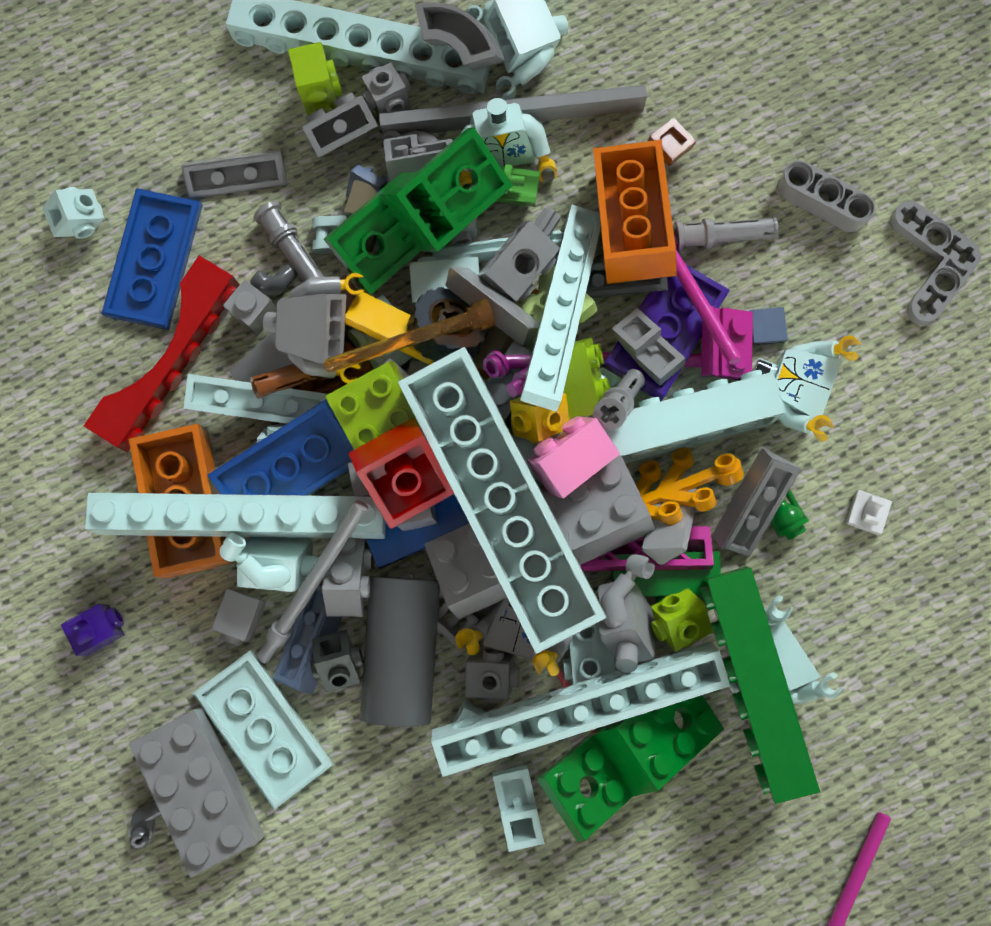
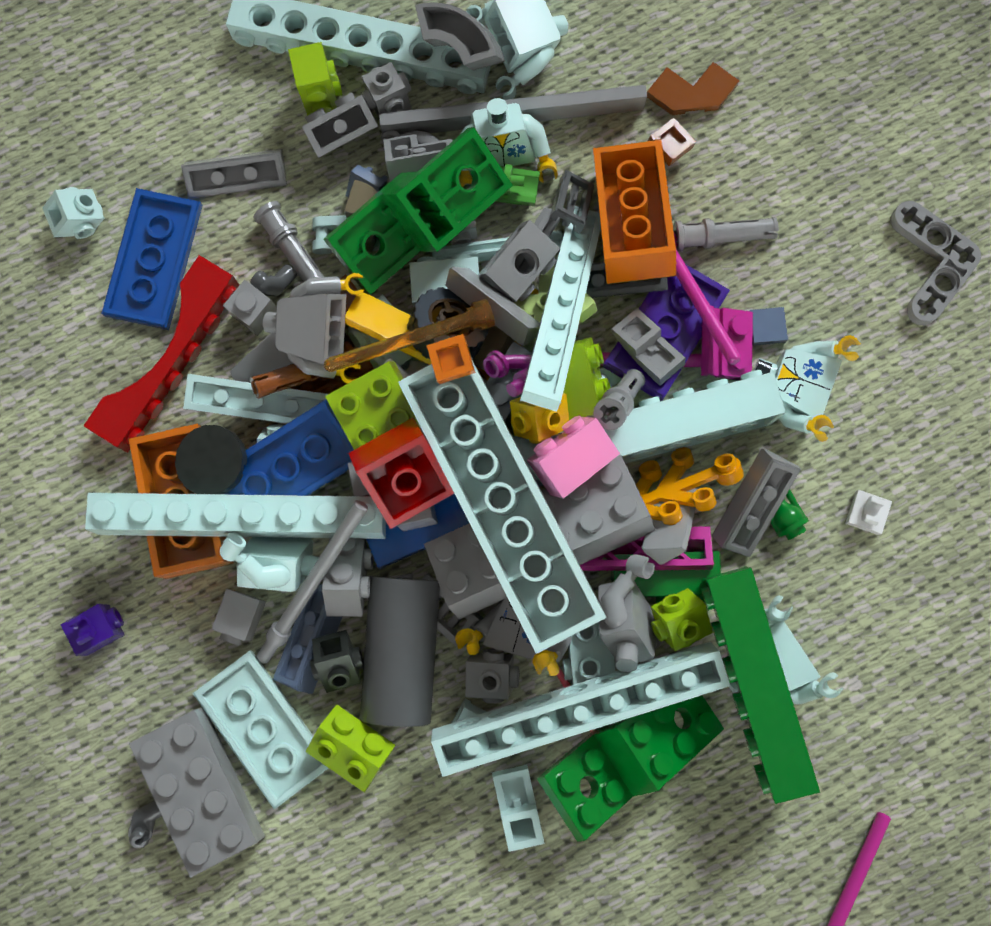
light grey beam [777,160,875,233] -> none
none -> pearl dark grey tile [175,425,247,494]
none -> lime brick [305,704,396,793]
none -> orange plate [426,334,476,384]
none -> dark grey tile [550,170,594,234]
none -> dark orange tile [647,62,739,115]

